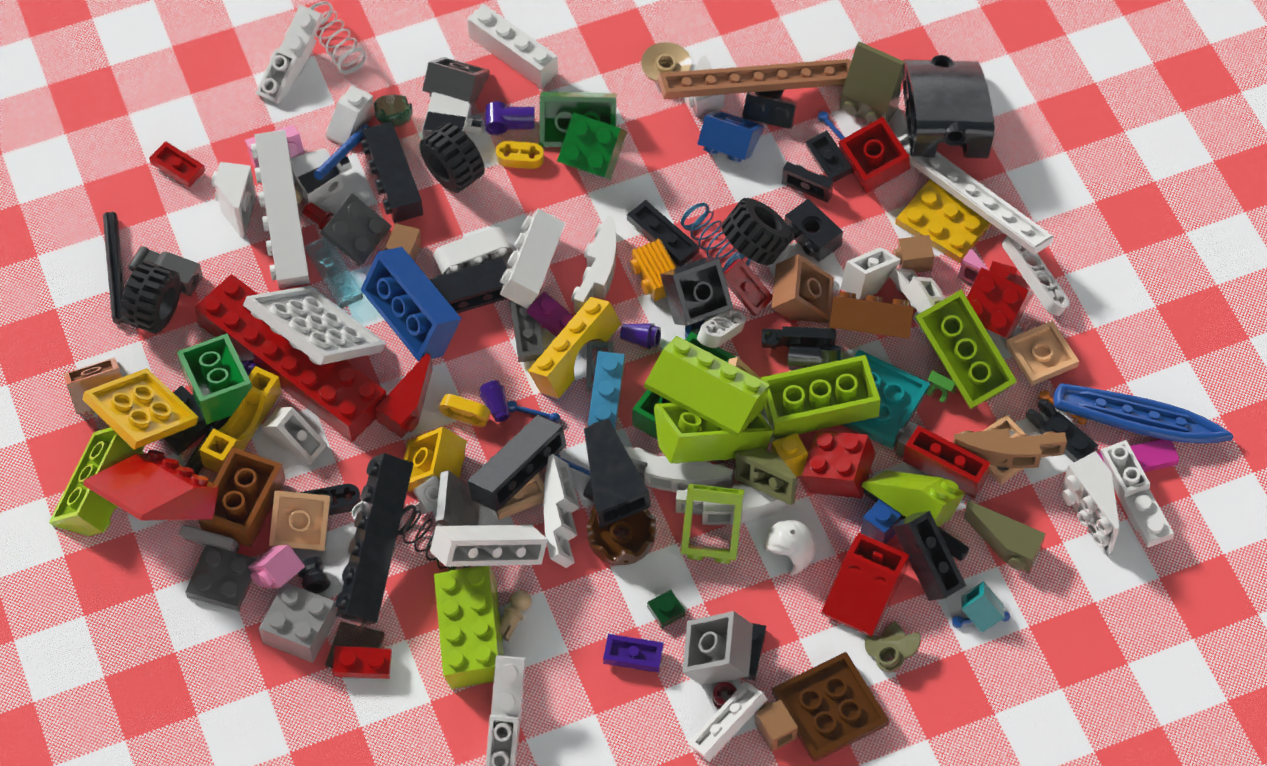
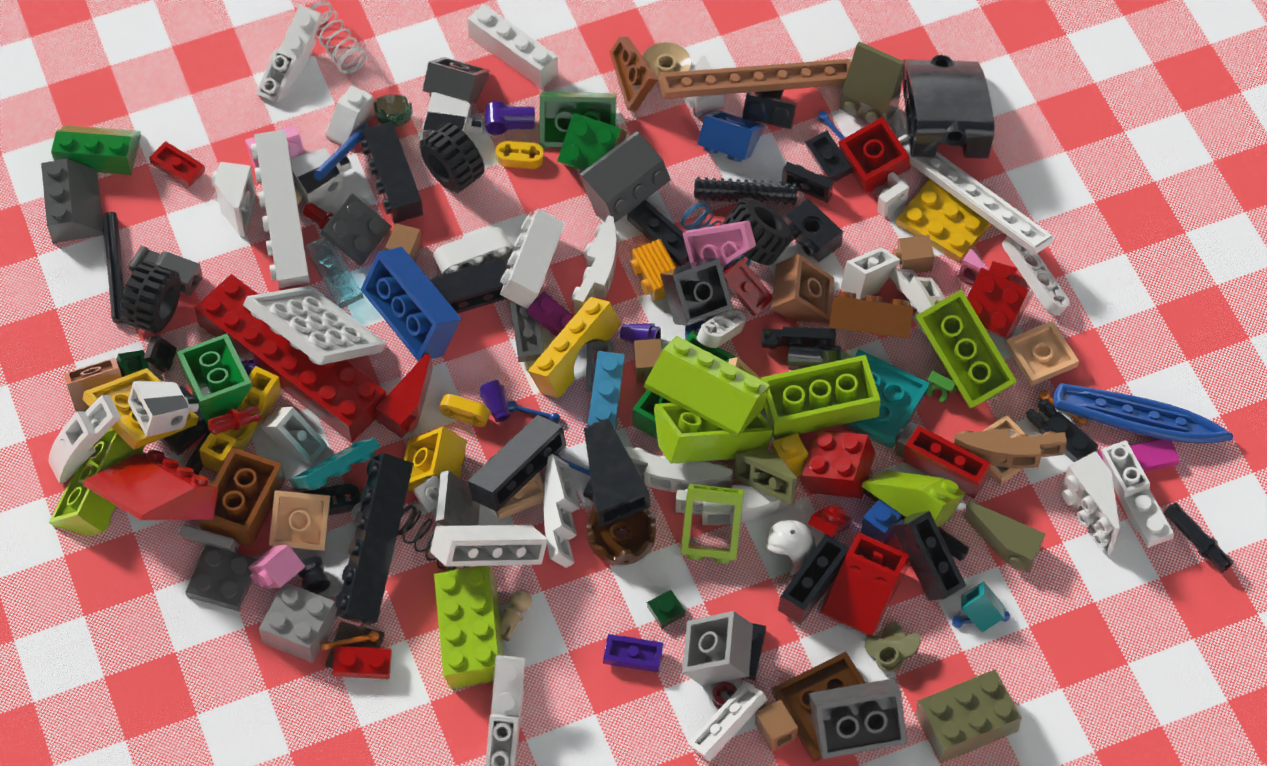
none -> dark grey slope [41,159,104,243]
none -> white slope [48,395,121,484]
none -> green slope [51,125,141,175]
none -> dark green plate [116,350,151,377]
none -> white torso [128,381,199,437]
none -> black plate [143,335,177,373]
none -> red axle [208,404,261,435]
none -> teal plate [289,438,381,491]
none -> orange hinge [320,631,379,650]
none -> dark grey slope [579,131,671,223]
none -> dark orange wing [610,36,658,111]
none -> medium nougat brick [634,339,662,382]
none -> bright pink wing [682,221,756,267]
none -> black piece [694,177,798,206]
none -> black brick [778,534,850,625]
none -> red plate [808,505,852,537]
none -> dark grey slope [809,678,908,759]
none -> white bracket [877,172,909,218]
none -> olive brick [915,669,1022,763]
none -> black pin [1164,502,1234,573]

